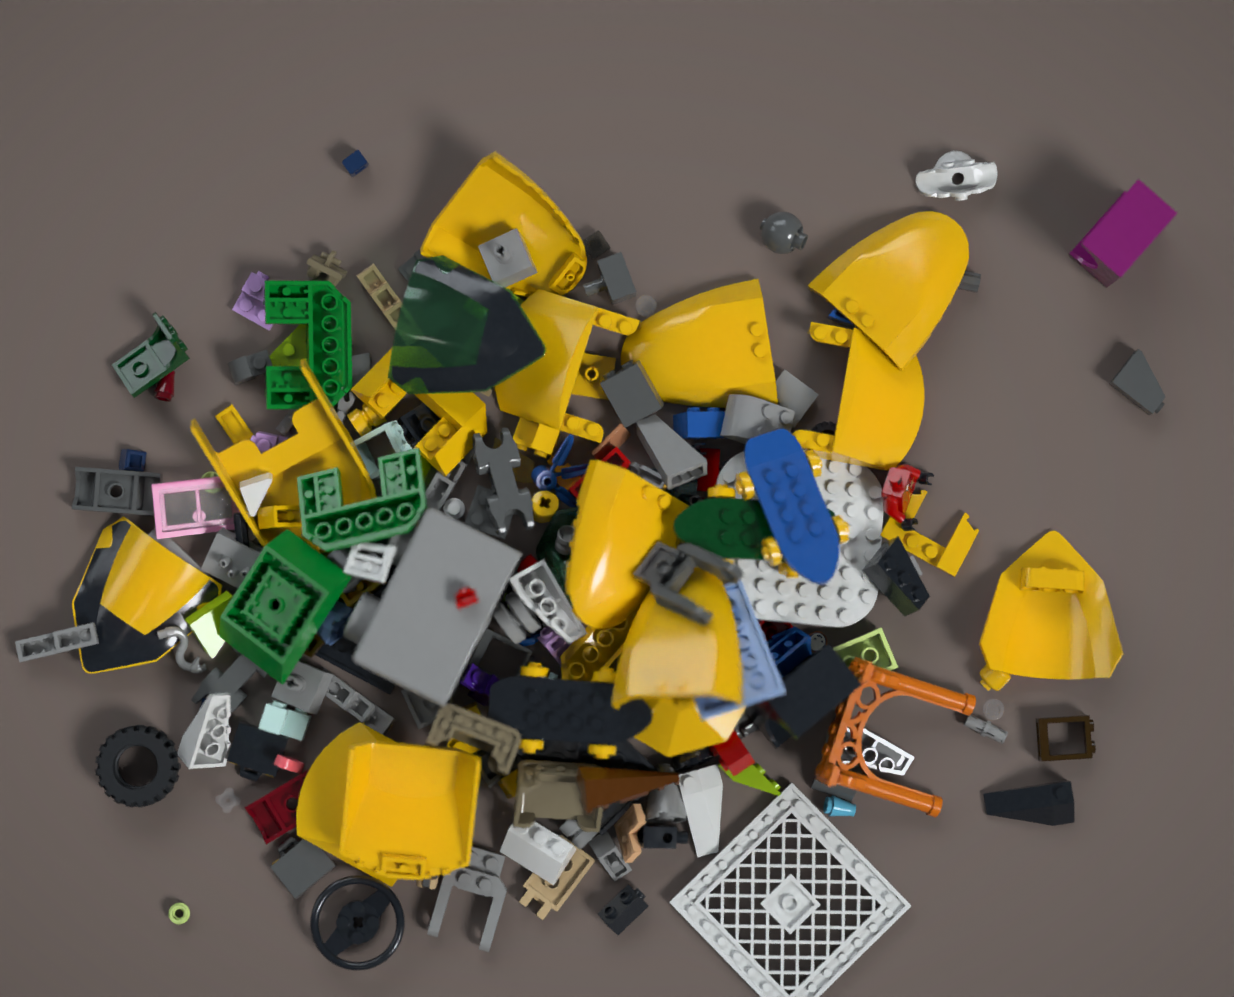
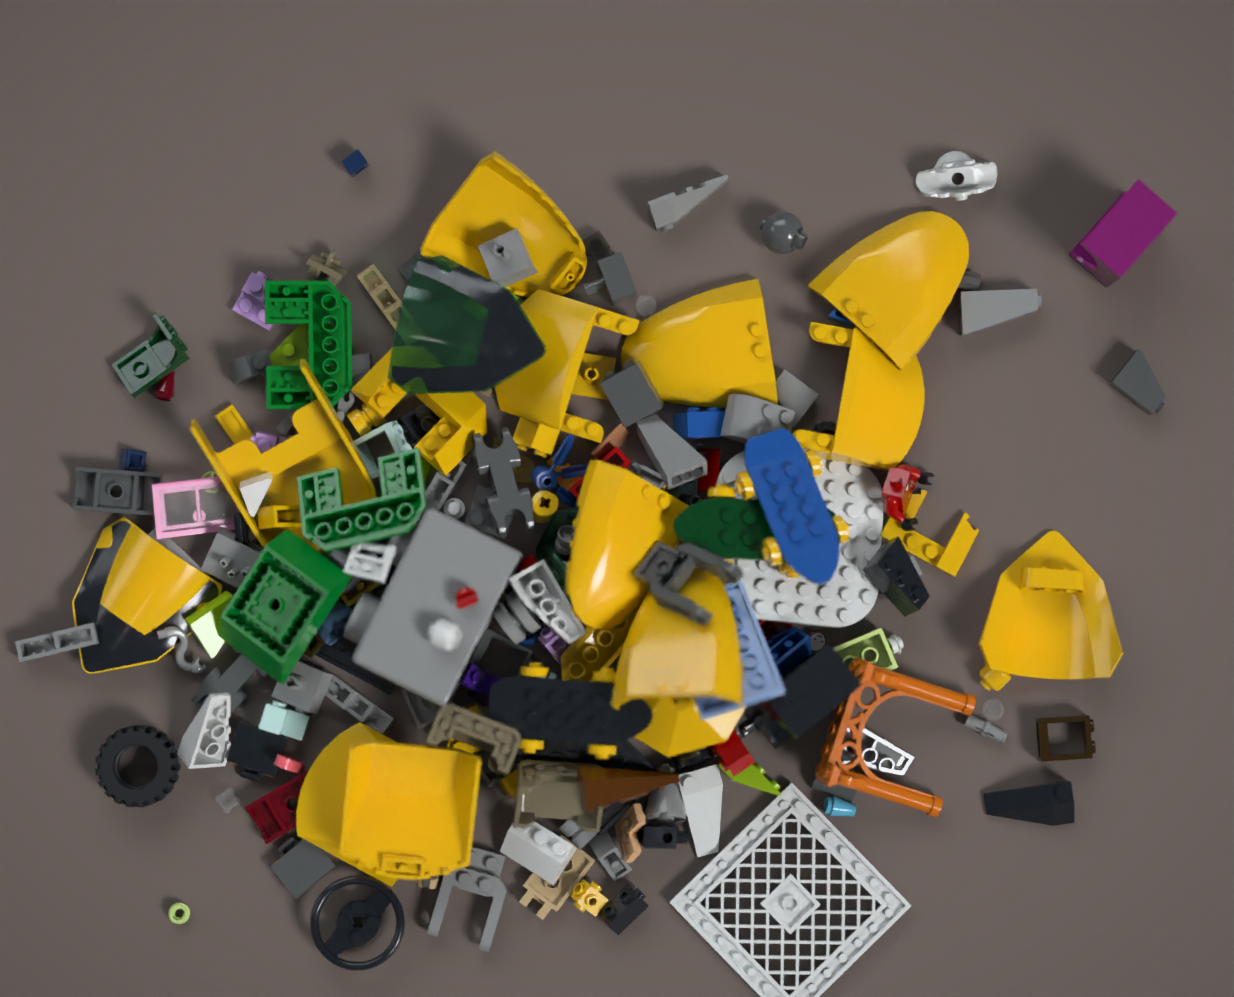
none -> white head [428,619,462,651]
none -> yellow brick [570,879,608,916]
none -> light grey wedge [647,175,728,232]
none -> white plate [887,634,904,654]
none -> light grey slope [958,289,1041,336]

